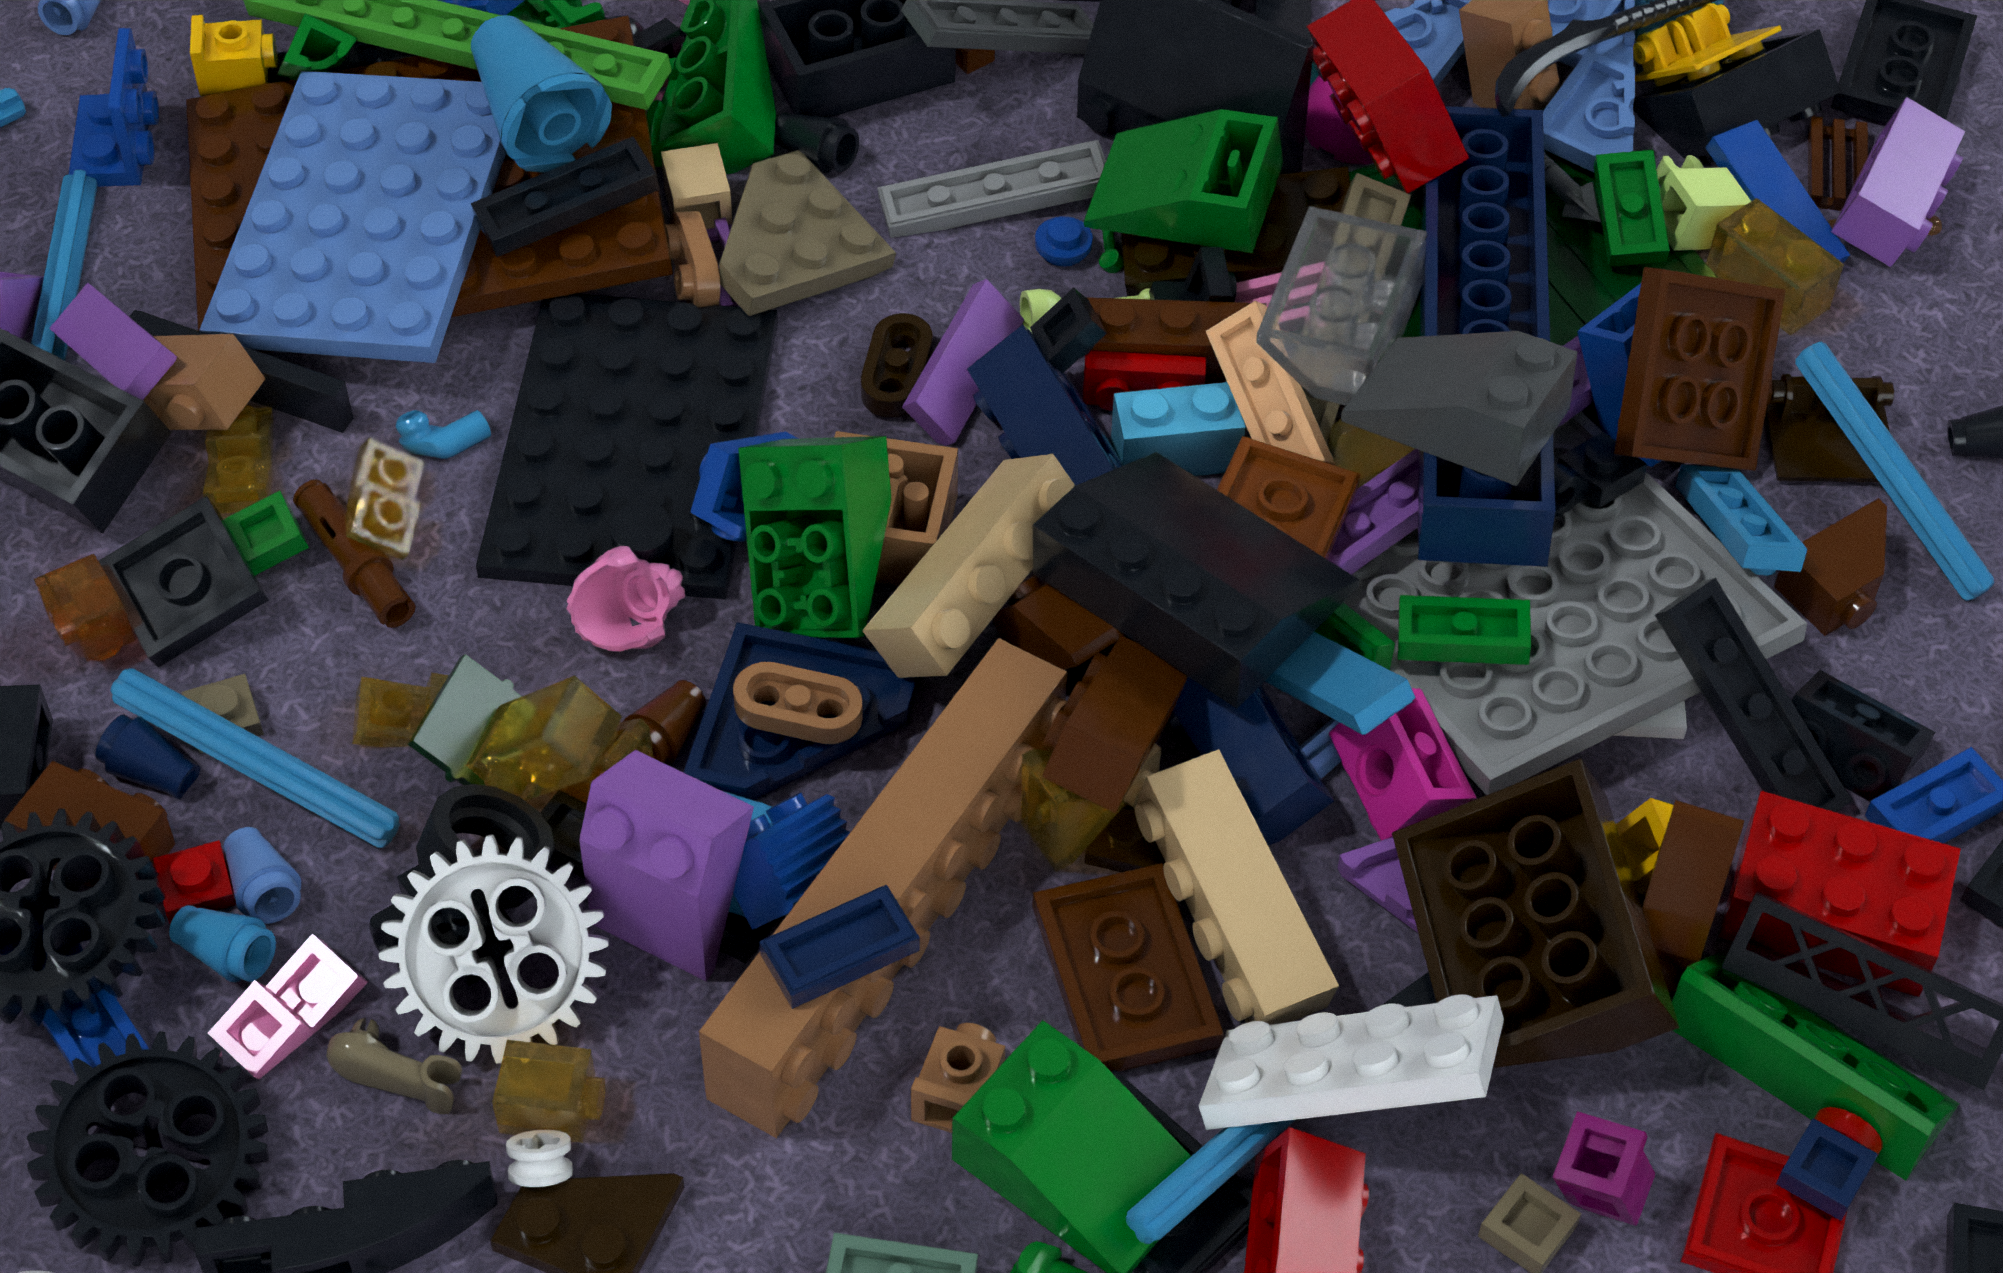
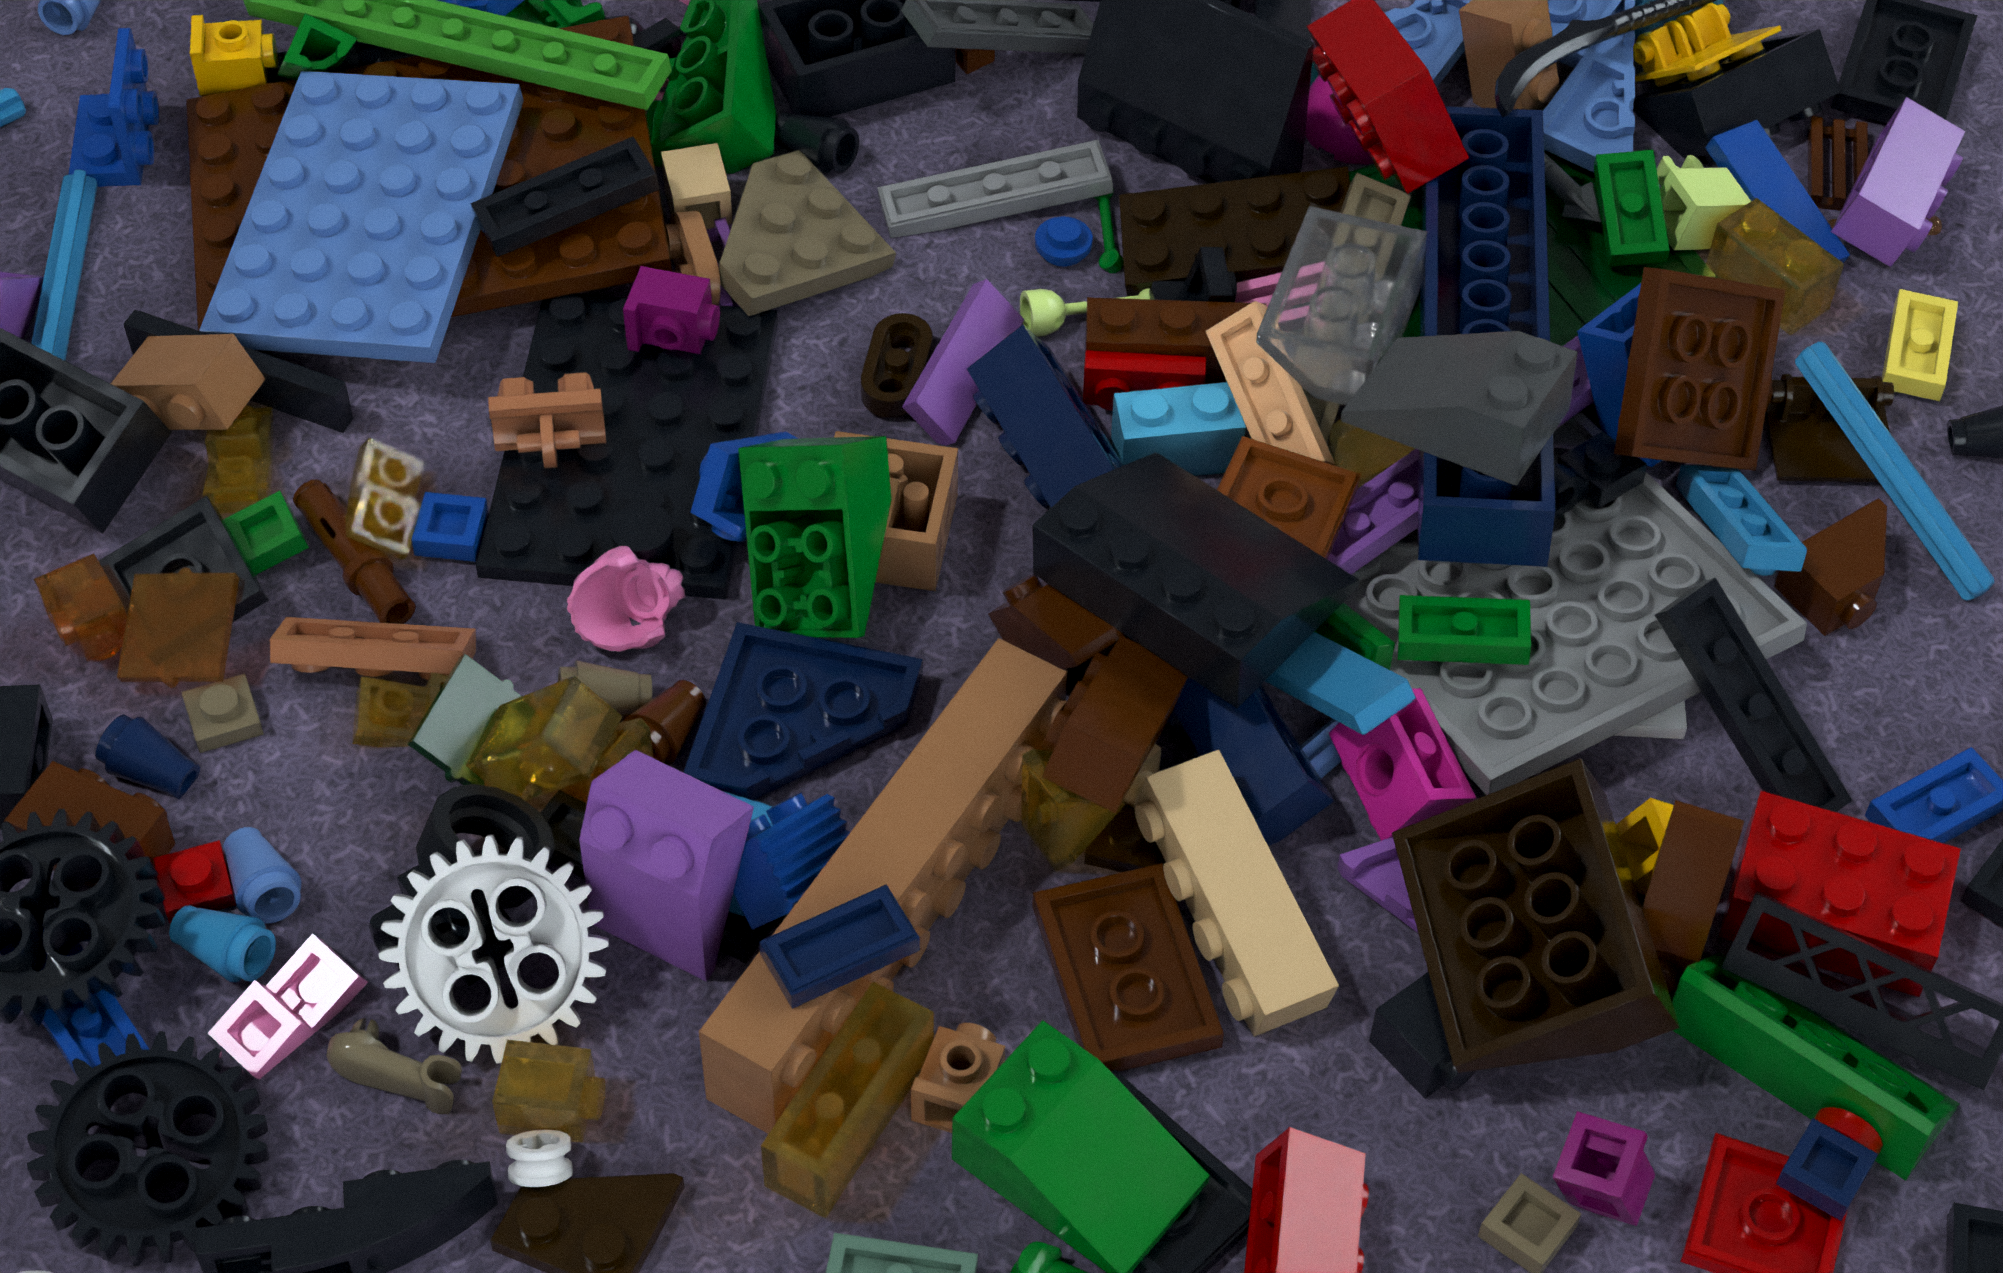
medium lavender tile [49,283,177,400] -> none
dark azure axle [110,668,400,848] -> none
dark azure arm [395,410,491,459] -> none
dark azure cone [471,15,612,173] -> none
medium nougat plate [733,662,863,744] -> none
tan brick [862,454,1075,678] -> none
black plate [1030,287,1107,373] -> none
green slope [1083,109,1283,253] -> none
dark azure axle [1126,1120,1295,1244] -> none
white plate [1199,995,1504,1130] -> none
black bracket [1792,670,1936,802] -> none
none -> clear orange piece [117,567,239,688]
none -> nougat plate [270,617,476,681]
none -> blue plate [411,492,489,562]
none -> nougat hips [488,372,606,469]
none -> dark tan cone [557,660,652,725]
none -> magenta brick [623,266,720,354]
none -> clear yellow brick [761,982,934,1218]
none -> light yellow plate [1882,289,1958,401]

